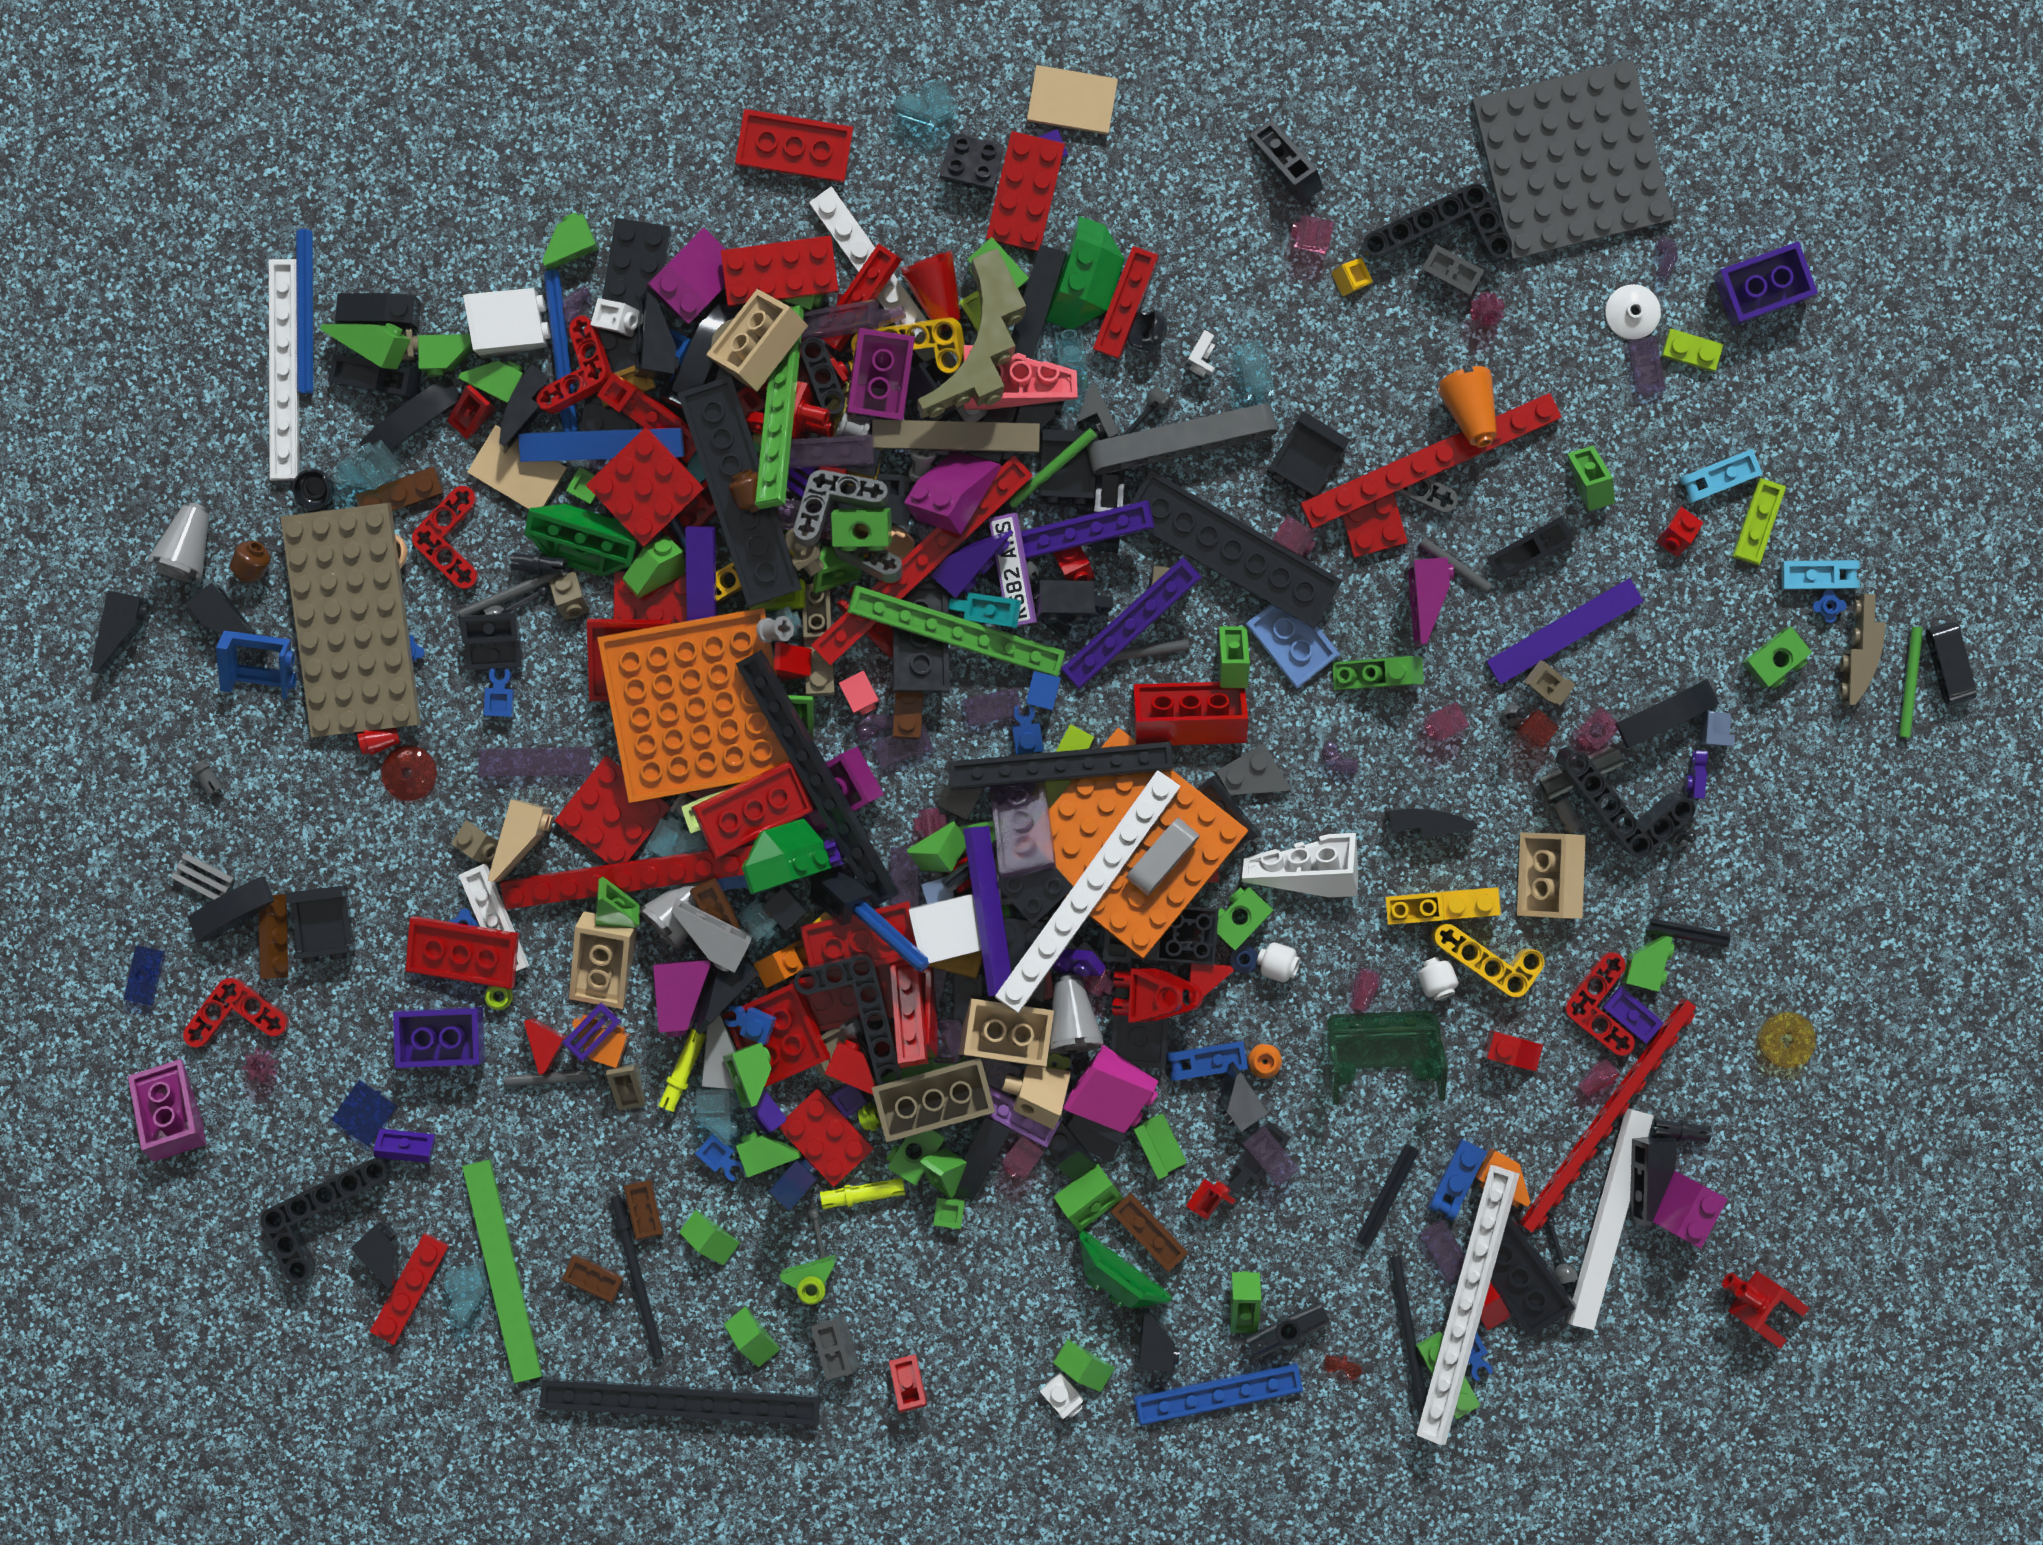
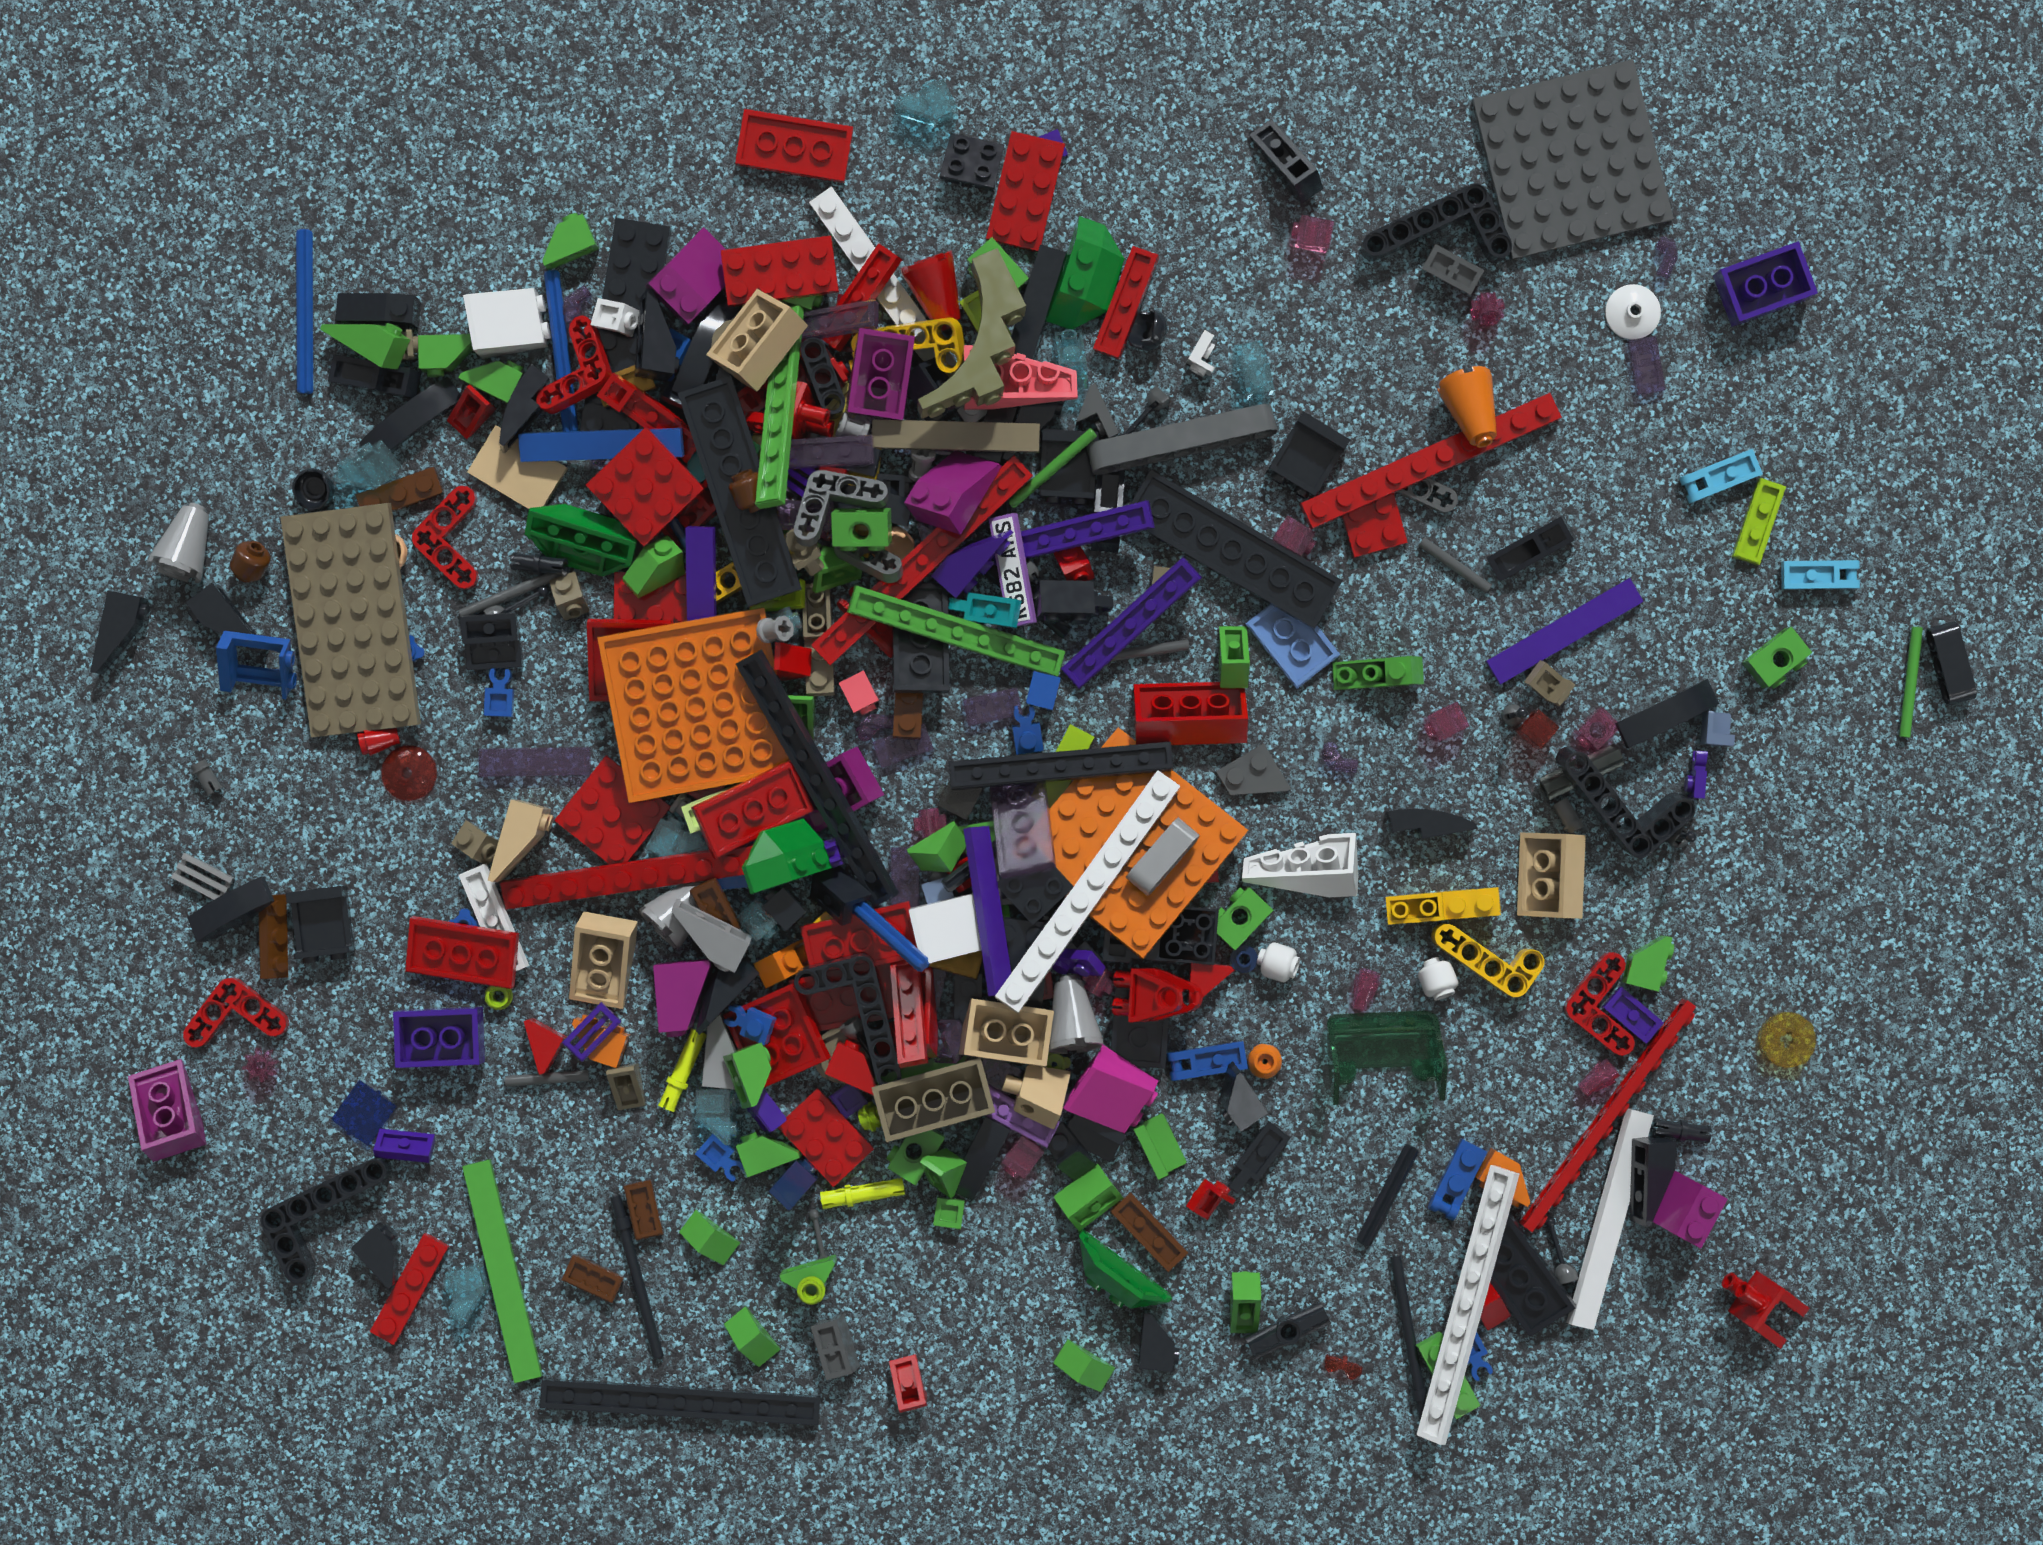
clear blue plate [123,945,166,1006] -> none
white tile [269,259,300,481] -> none
bright green plate [566,466,596,505] -> none
bright green slope [595,877,640,928] -> none
arm [870,305,907,328] -> none
tan tile [1027,65,1118,135] -> none
white bracket [1040,1371,1083,1420] -> none
blue tile [1134,1363,1303,1426] -> none
black plate [1197,775,1262,853] -> none
clear purple tile [1242,1125,1300,1187] -> none
yellow slope [1332,257,1373,296] -> none
magenta slope [1407,557,1454,647] -> none
clear purple tile [1419,1219,1465,1282] -> none
red slope [1482,1029,1544,1071] -> none
bright green slope [1567,445,1615,511] -> none
black axle [1648,918,1731,947] -> none
red bracket [1656,506,1704,557] -> none
lime plate [1661,328,1724,372] -> none
blue plate [1812,590,1846,623] -> none
dark tan slope [1839,594,1886,706] -> none

